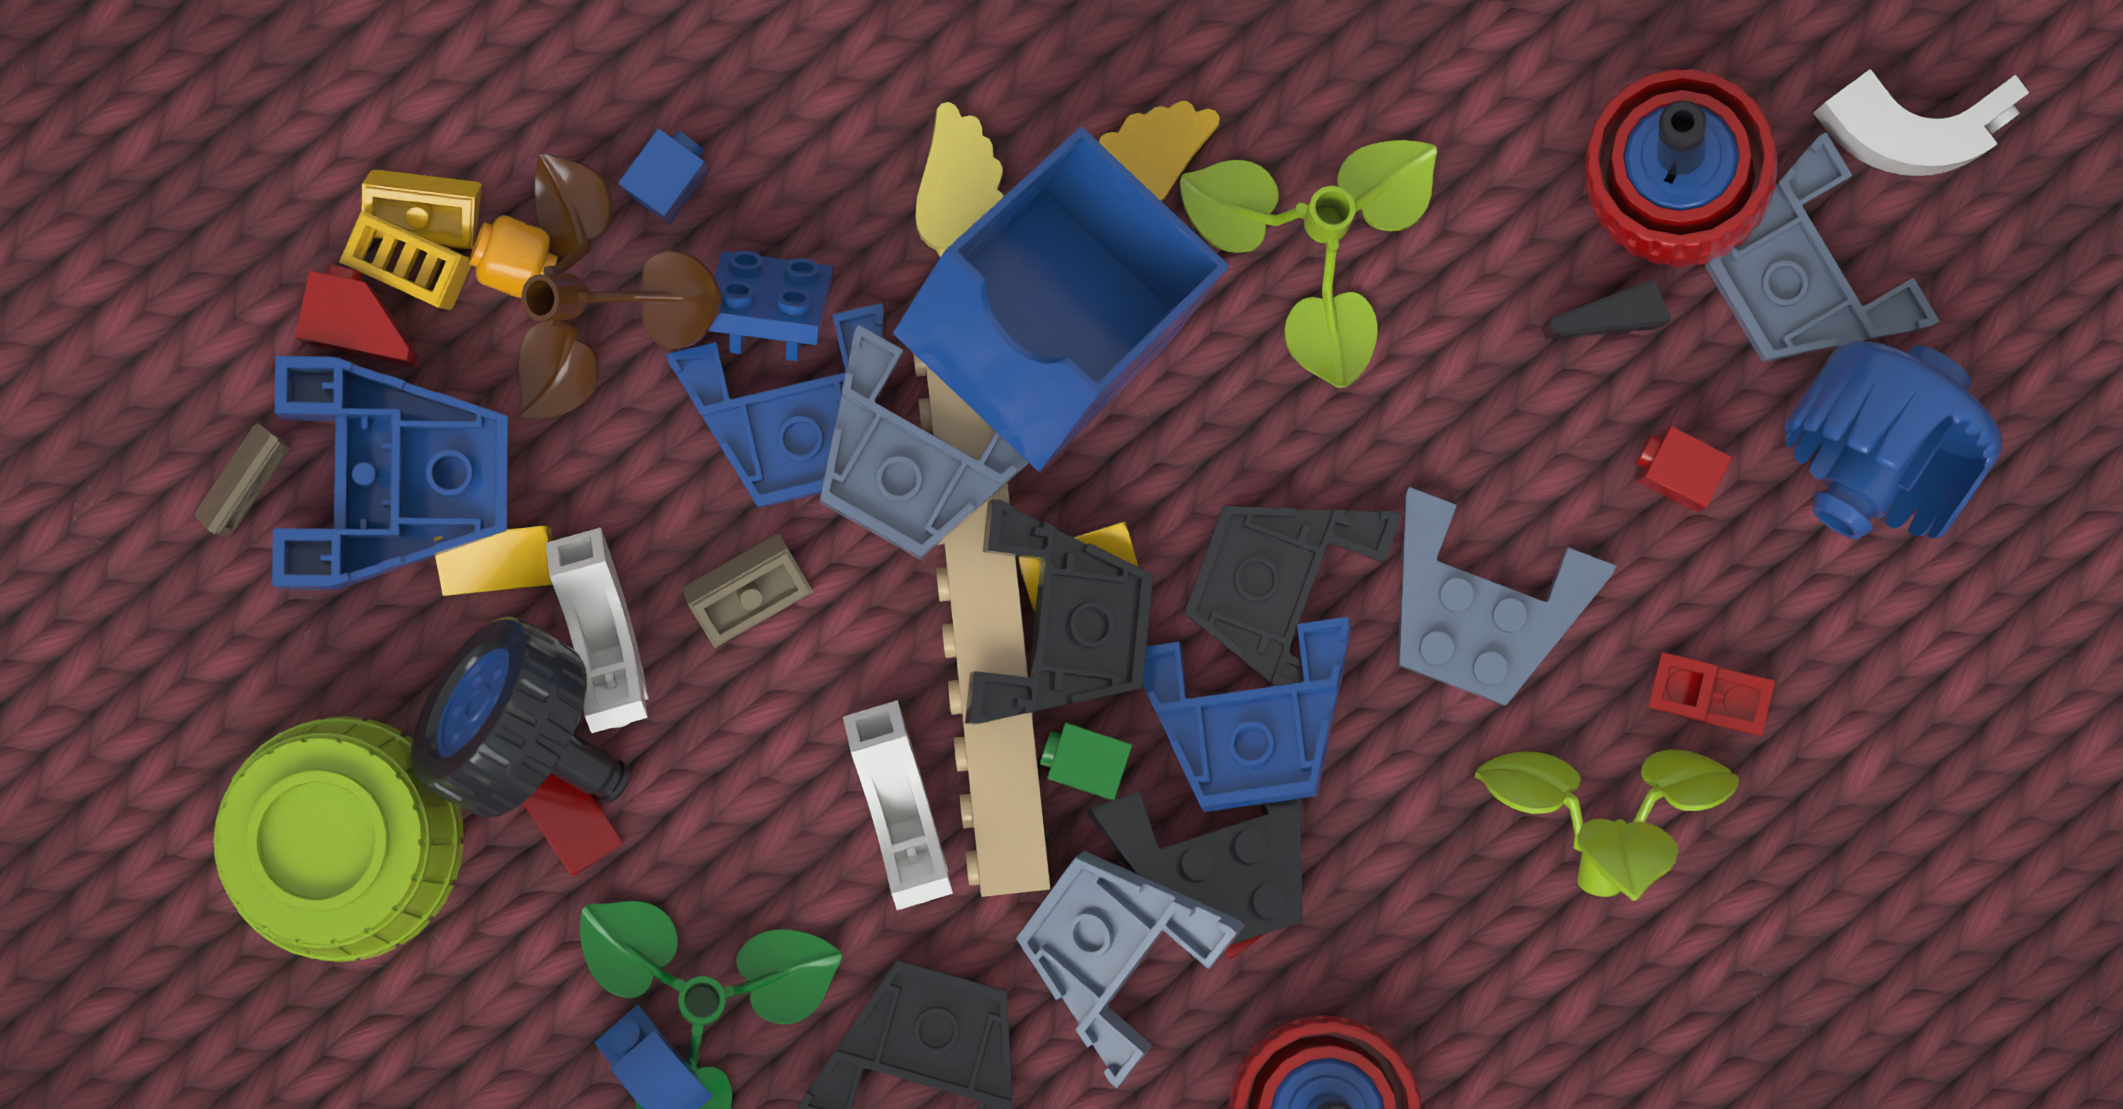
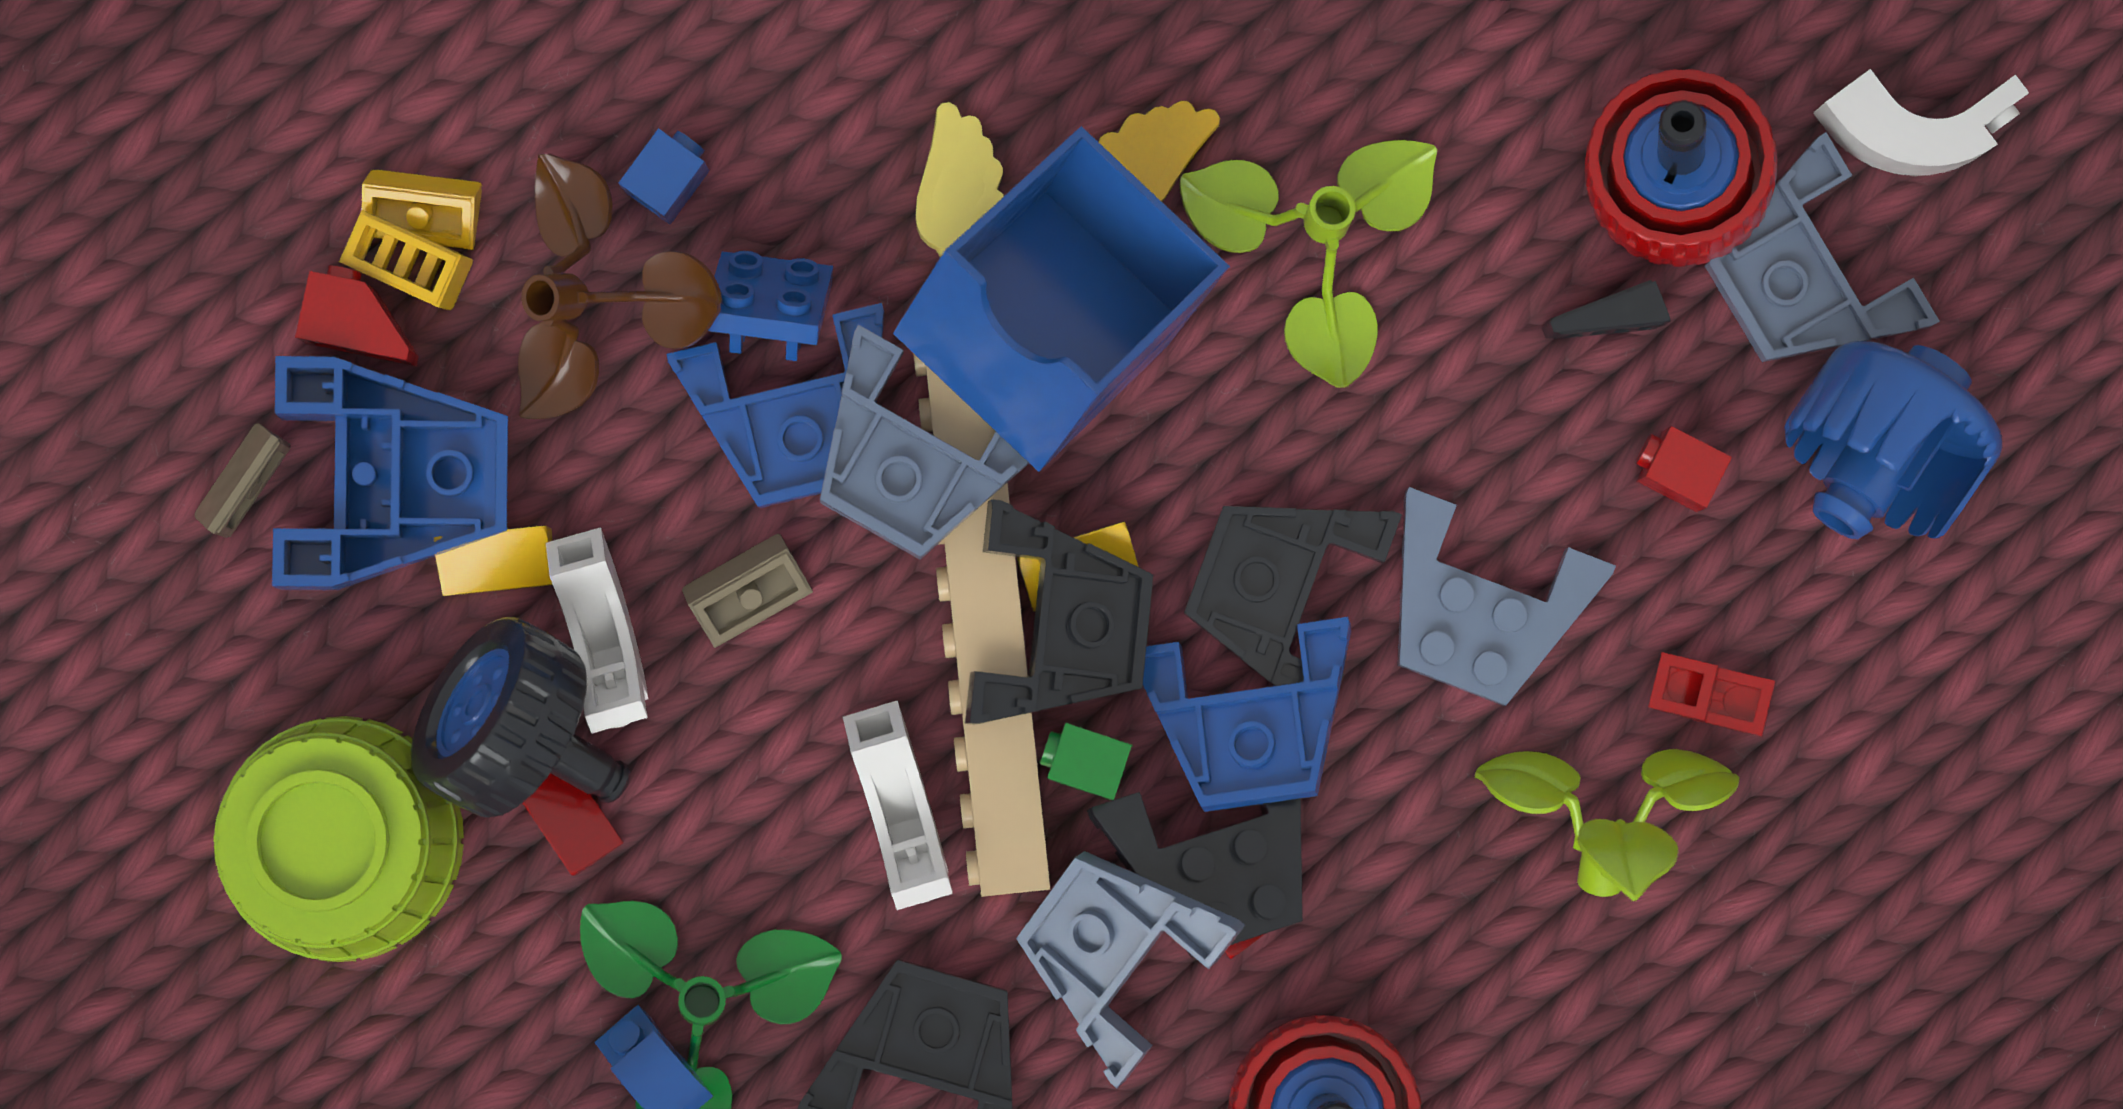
light orange head [469,215,558,298] -> none

